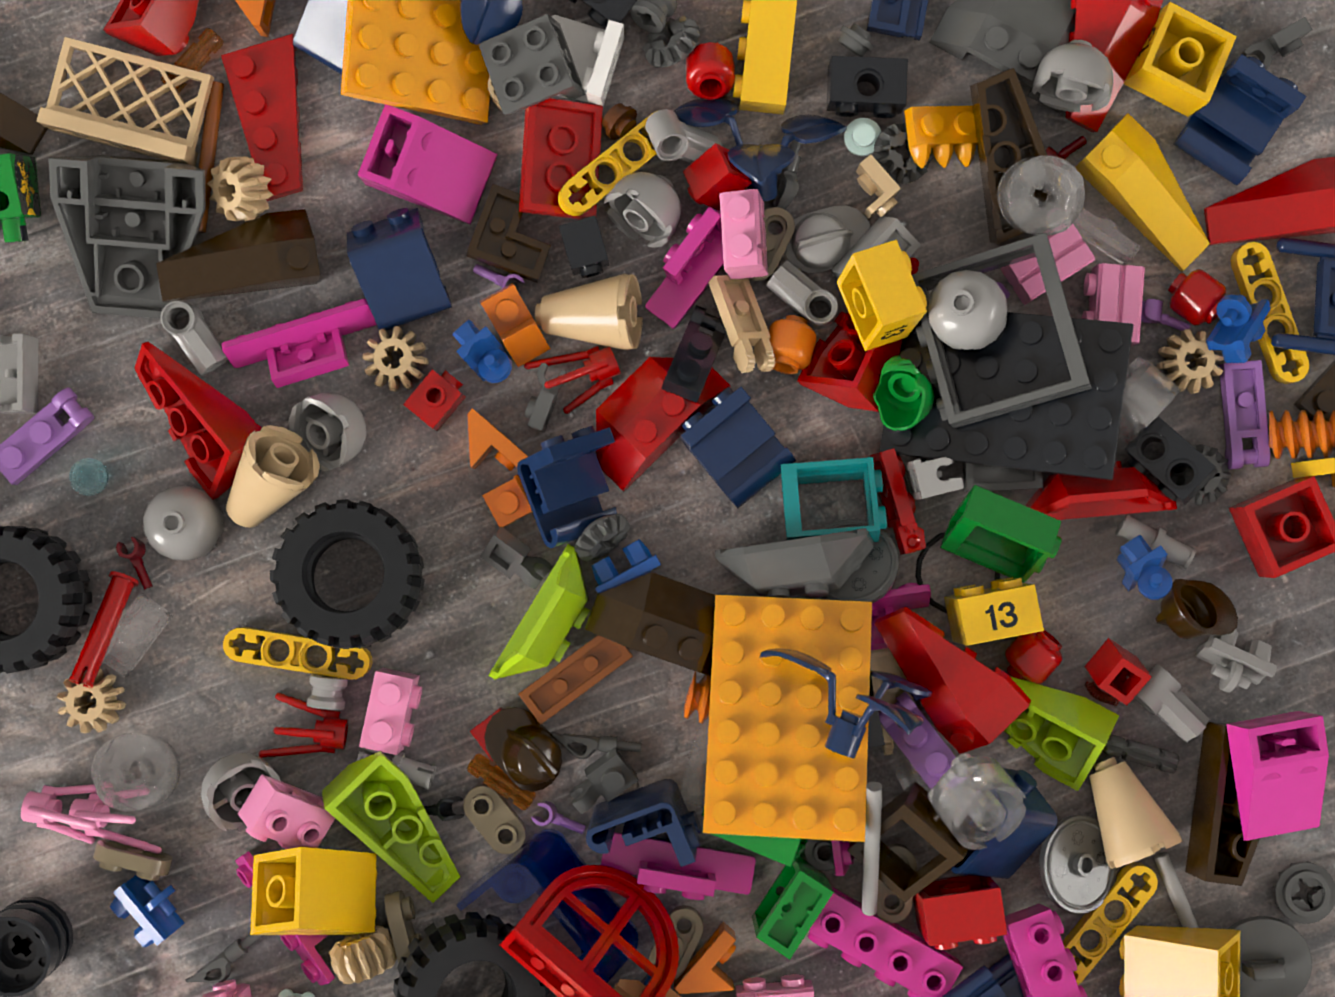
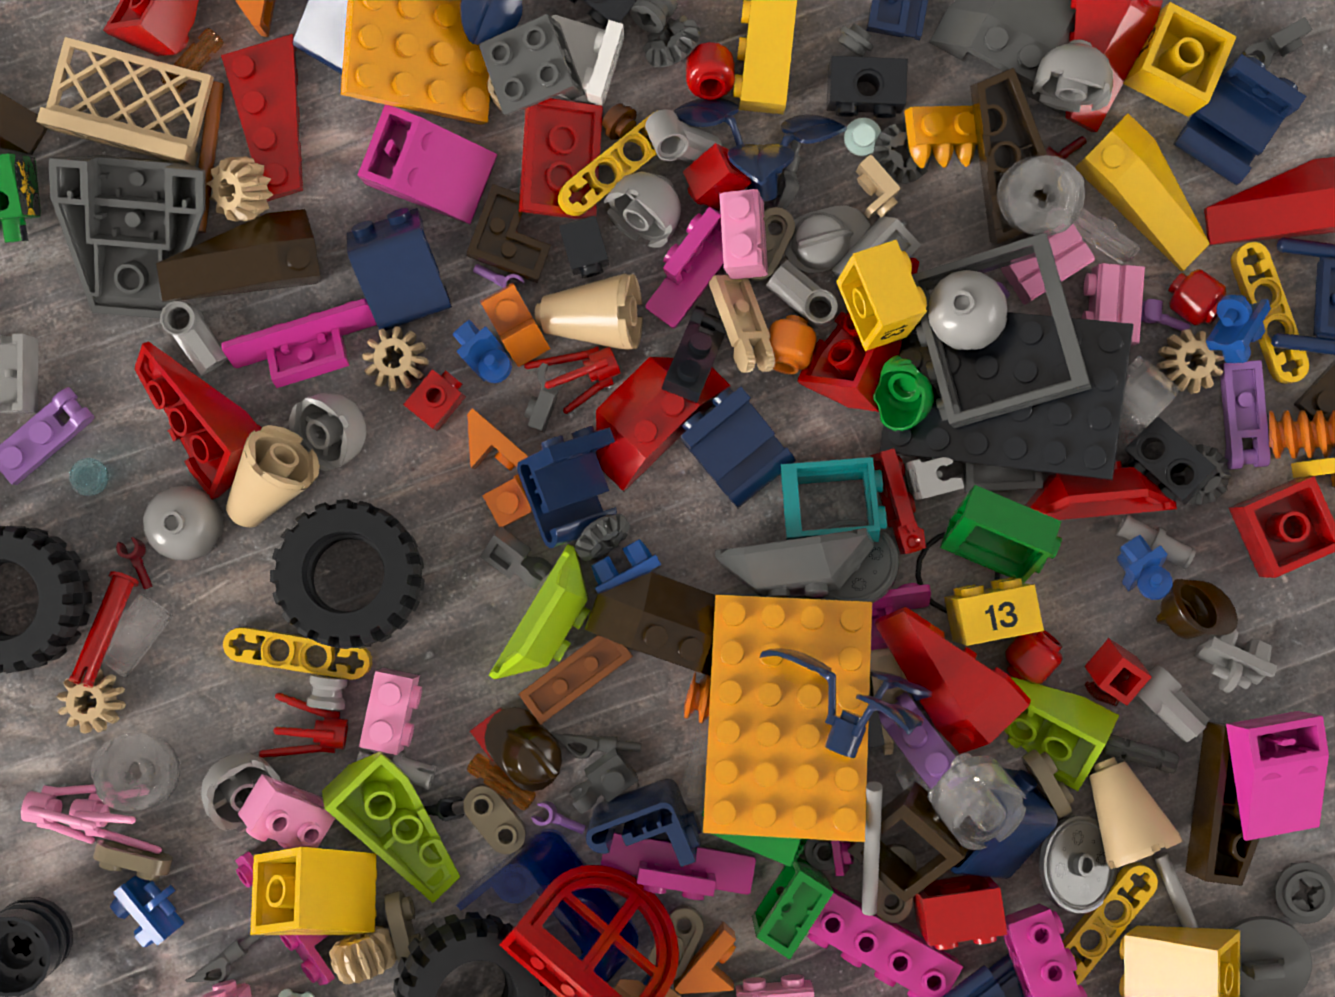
none -> dark tan plate [1021,749,1074,820]

